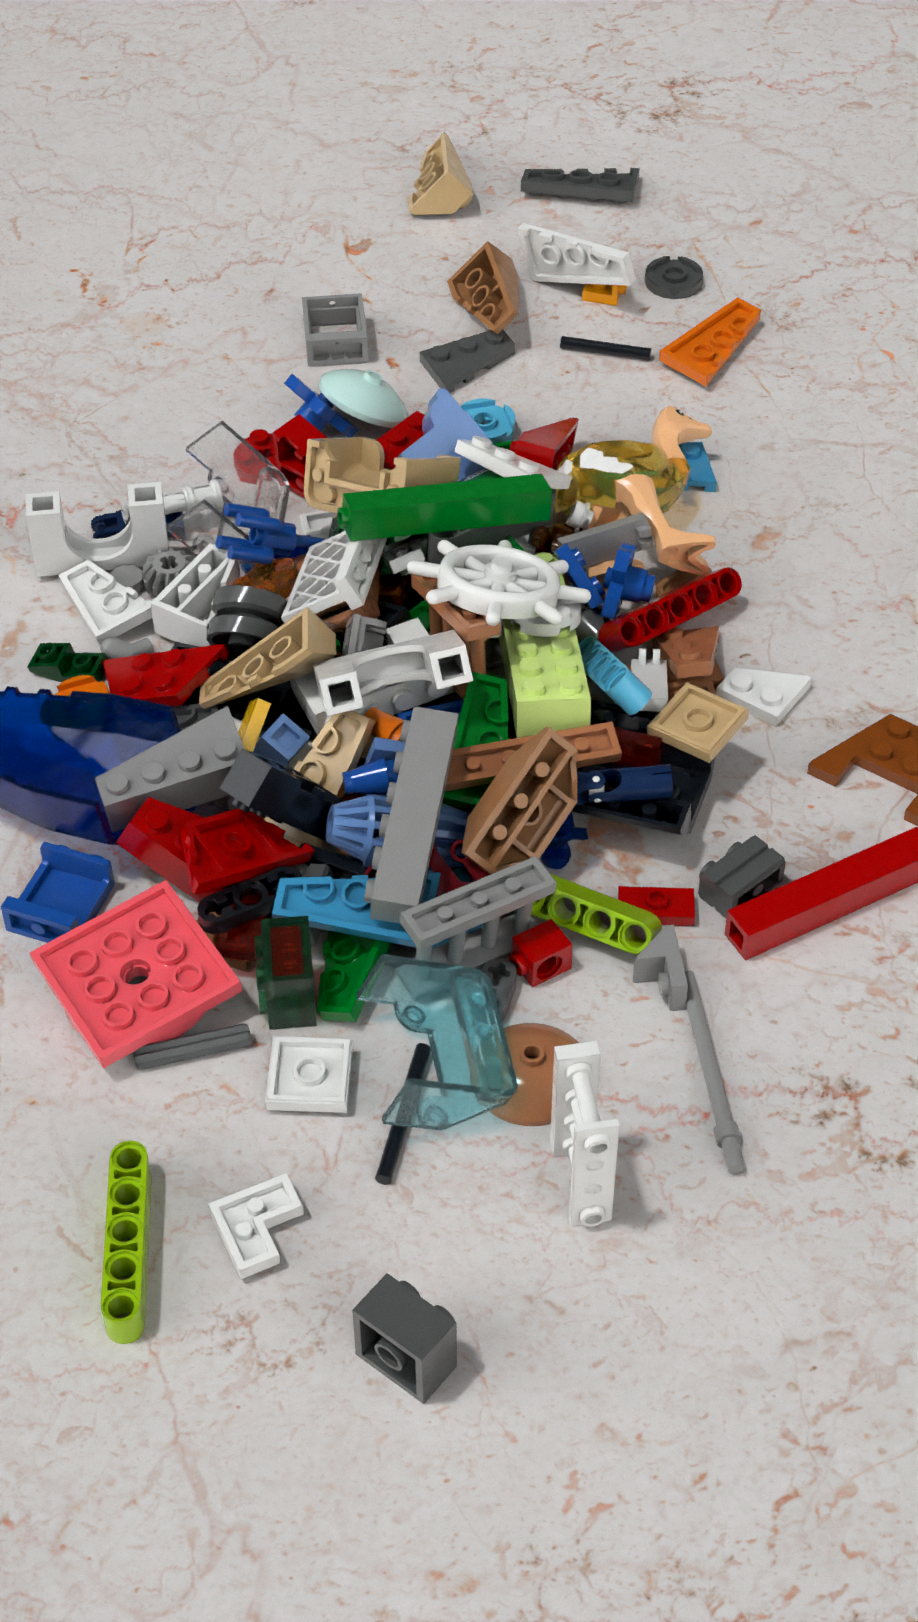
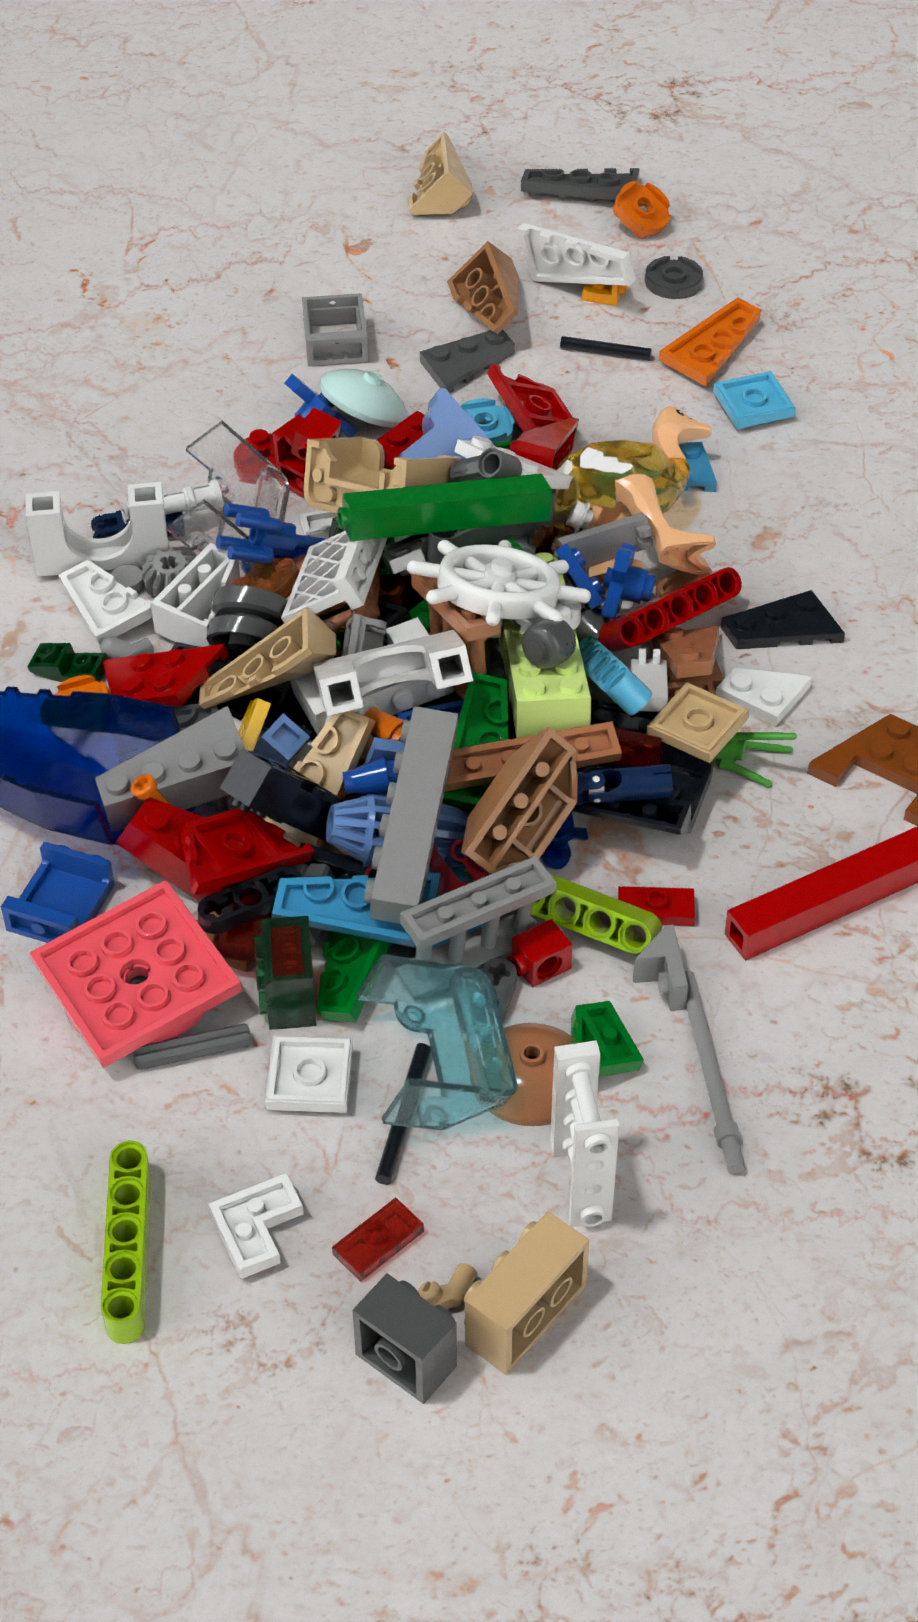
dark grey brick [698,835,786,918] -> none
none -> orange piece [131,774,171,805]
none -> red brick [291,407,342,462]
none -> clear red plate [332,1197,424,1282]
none -> tan arm [418,1263,477,1309]
none -> dark grey piece [450,448,522,482]
none -> tan brick [464,1211,590,1375]
none -> red wing [487,364,573,432]
none -> dark grey head [522,619,576,670]
none -> green wing [571,1001,644,1077]
none -> orange plate [612,181,671,239]
none -> medium azure plate [713,371,796,429]
none -> bright green plant [715,732,797,787]
none -> black wing [720,590,845,649]

